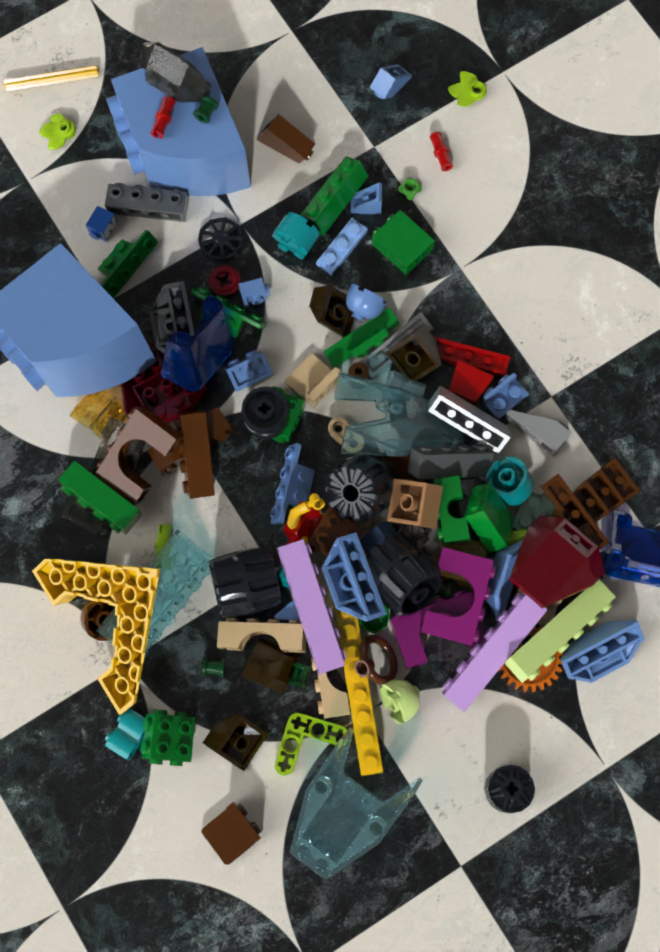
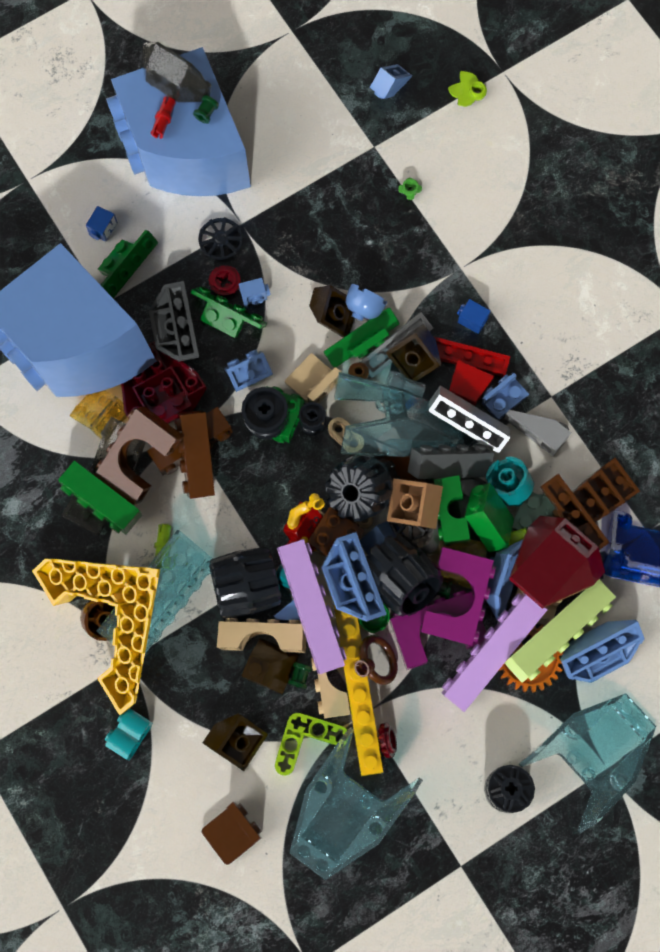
axle [3,65,99,91] -> none
lime plate [39,113,76,150] -> none
dark grey brick [105,183,189,222] -> none
green brick [140,710,195,766] -> none
clear blue windscreen [160,295,234,392] -> none
dark green bush [202,656,226,678] -> none
reddish brown slope [257,114,315,163] -> none
medium blue bracket [270,443,315,525] -> none
teal brick [272,212,320,259] -> none
green brick [300,156,369,236] -> none
light blue plate [316,218,368,276] -> none
medium blue slope [351,182,382,214] -> none
green brick [372,210,435,275] -> none
yellowish green cylinder [379,679,420,725] -> none
red pin [429,132,453,172] -> none
none -> black wheel [299,402,326,436]
none -> dark red gear [378,722,397,758]
none -> blue brick [457,299,491,334]
none -> clear light blue windscreen [519,693,656,834]

